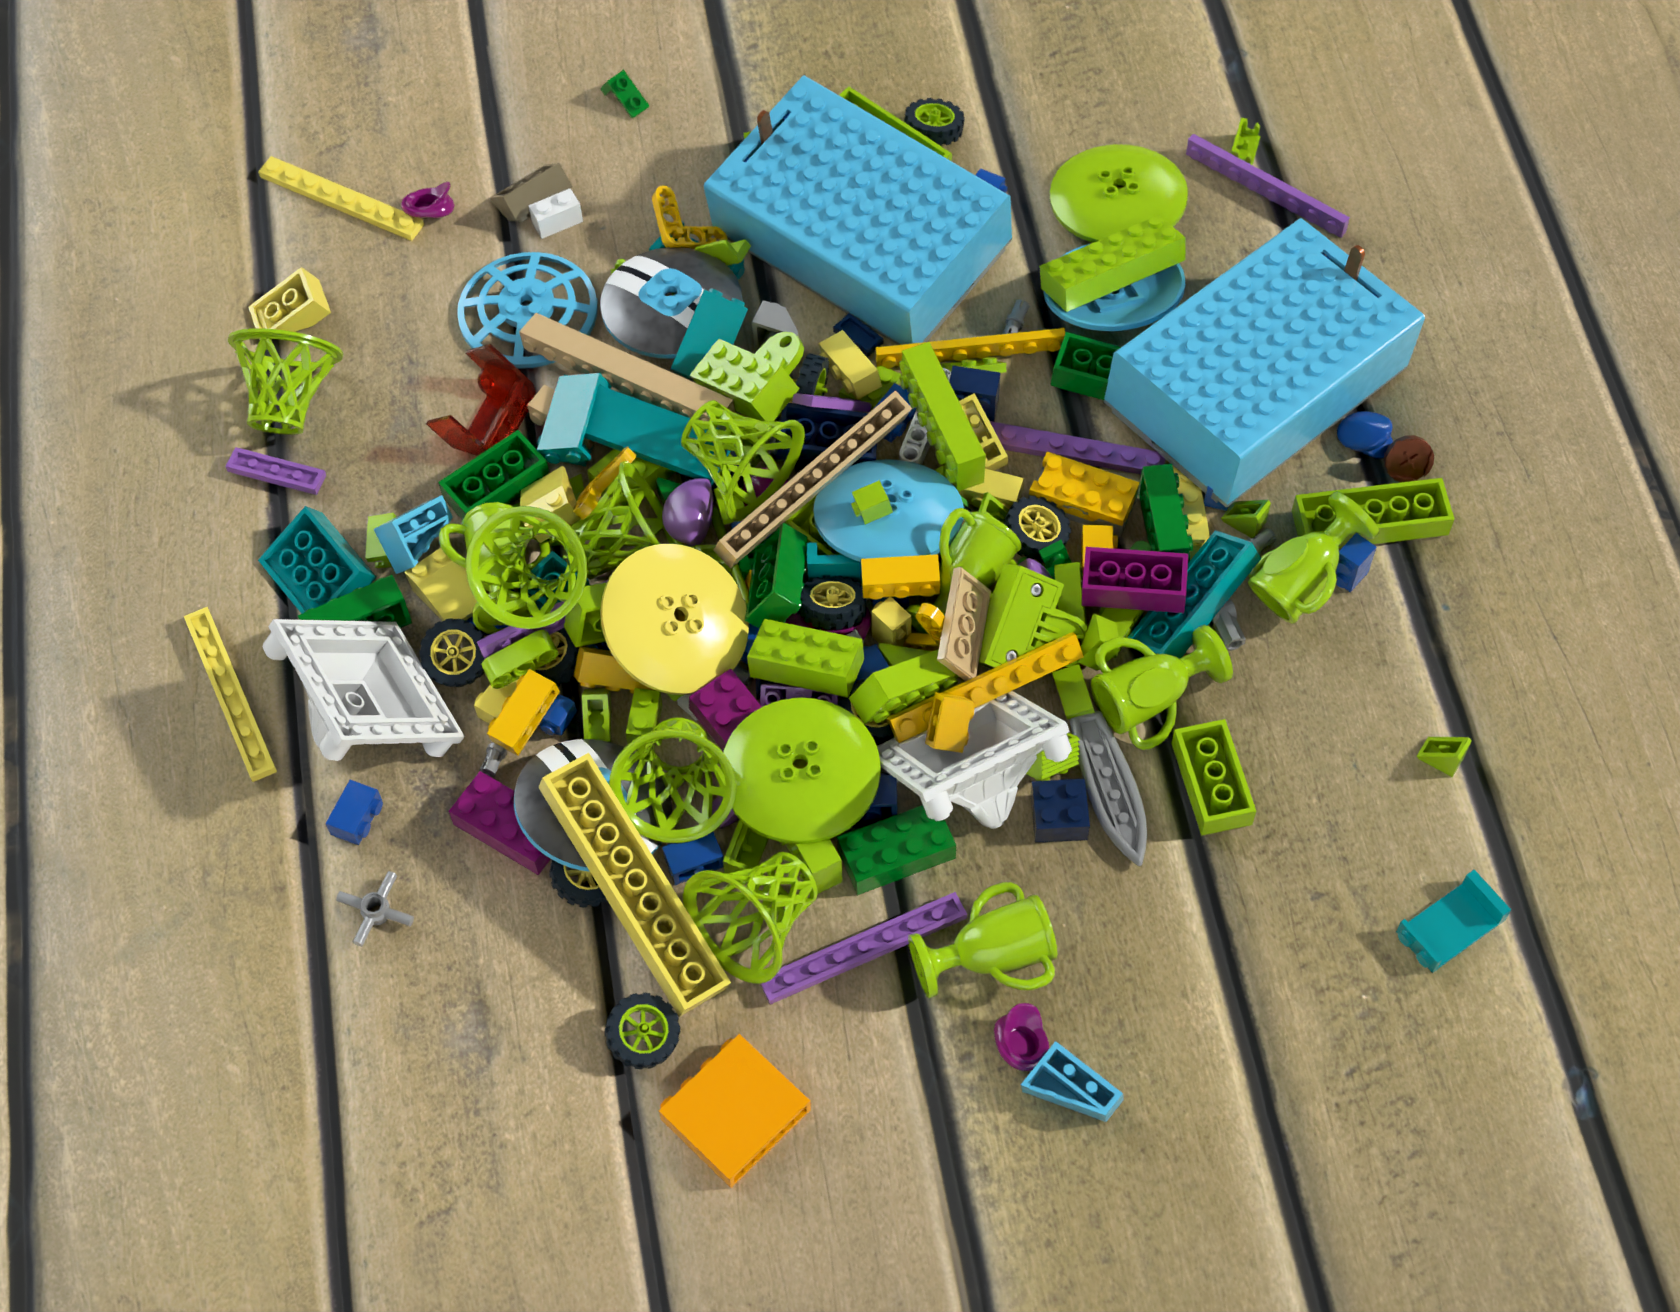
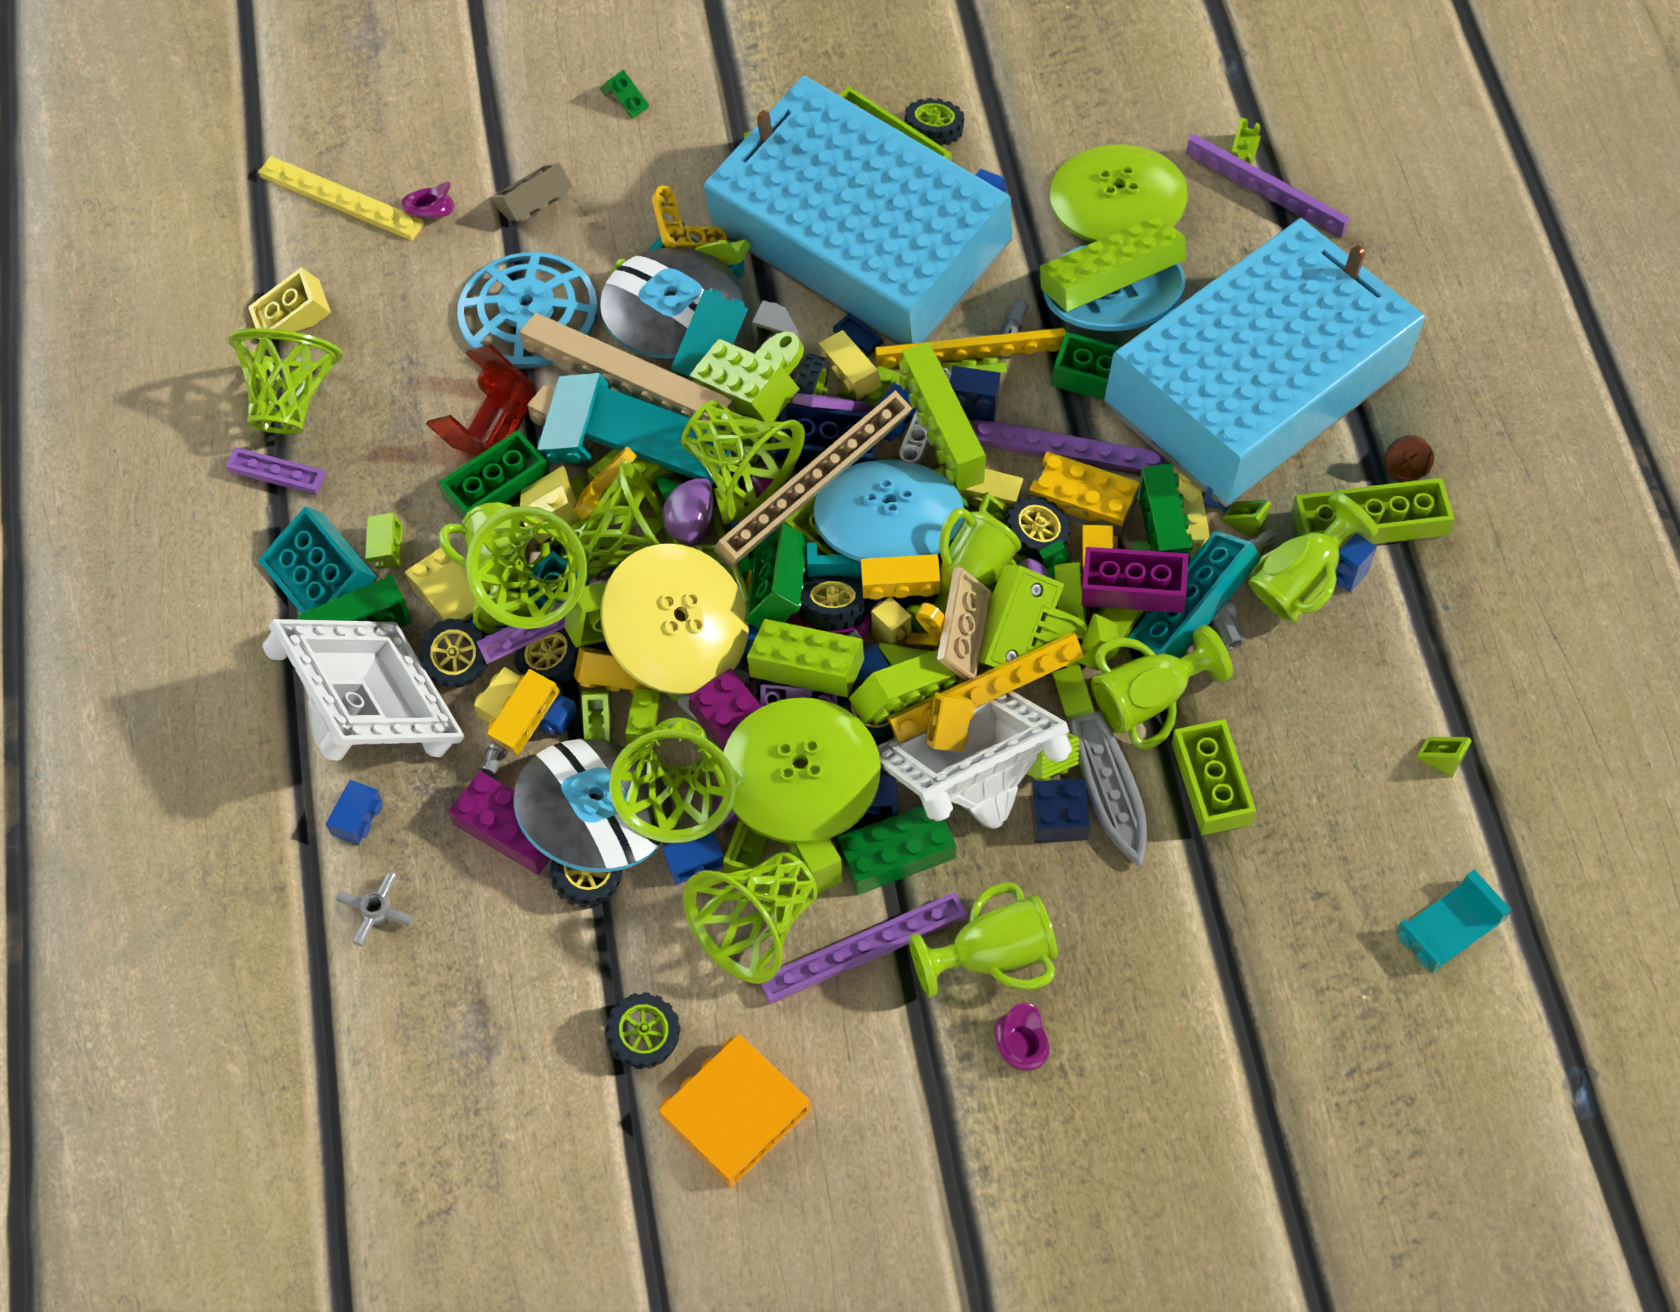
light yellow plate [184,607,277,782] -> none
medium azure wedge [374,495,453,574] -> none
lime beam [481,630,558,689] -> none
white brick [529,188,583,239] -> none
light yellow brick [538,753,731,1017] -> none
lime brick [851,480,893,525] -> none
light yellow slope [959,393,1008,471] -> none
medium azure wedge [1021,1041,1123,1122] -> none
blue piece [1337,411,1393,459] -> none

